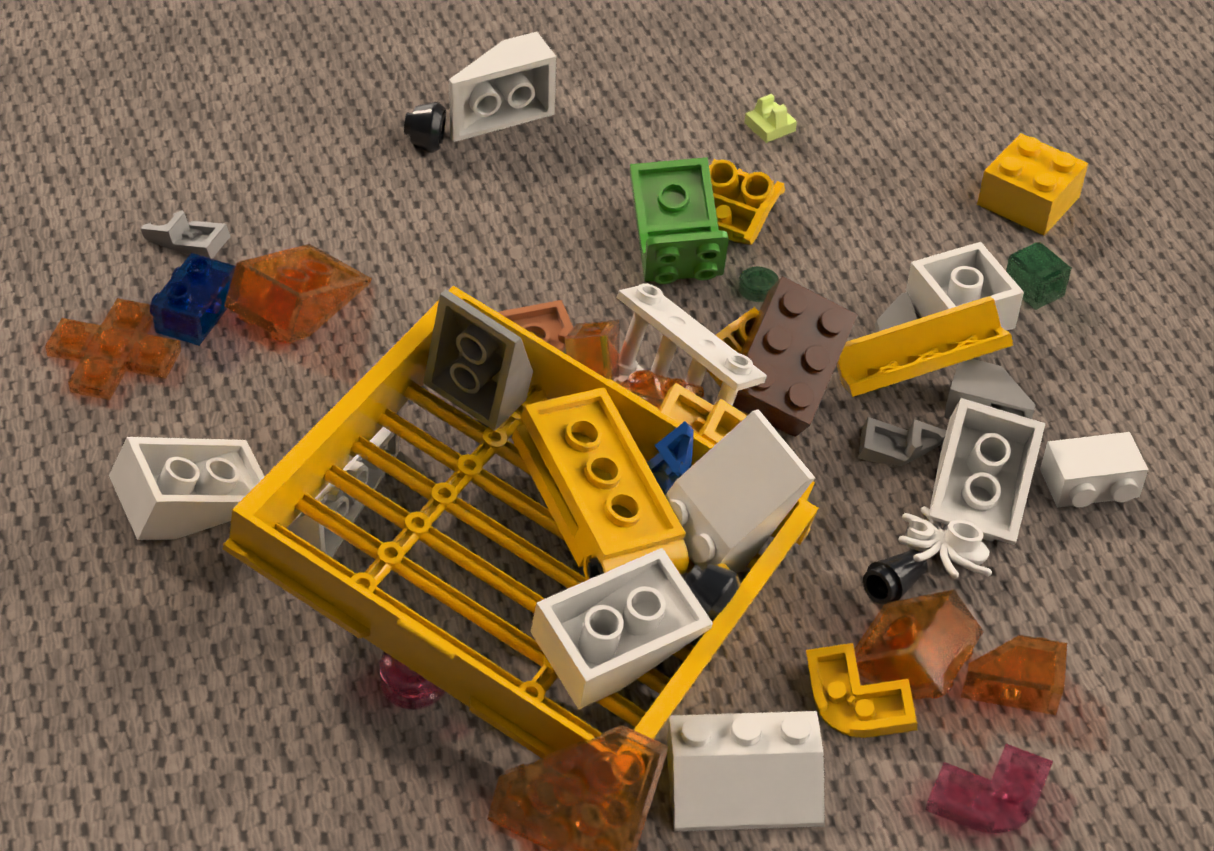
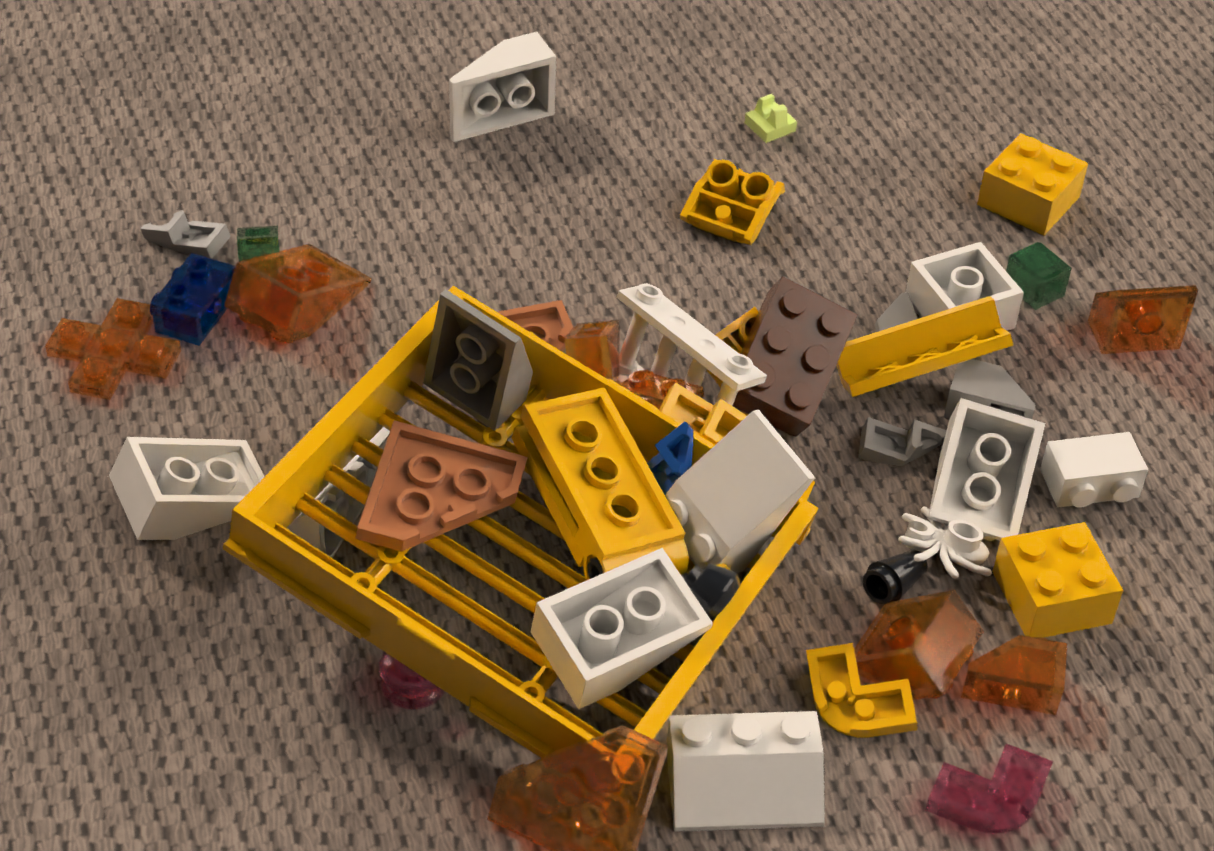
black cone [404,101,446,153] -> none
bright green bracket [630,157,729,284] -> none
clear green tile [738,266,779,302] -> none
none -> clear green panel [237,226,281,285]
none -> nougat plate [355,420,528,551]
none -> yellow brick [992,522,1123,641]
none -> clear orange slope [1088,285,1198,354]

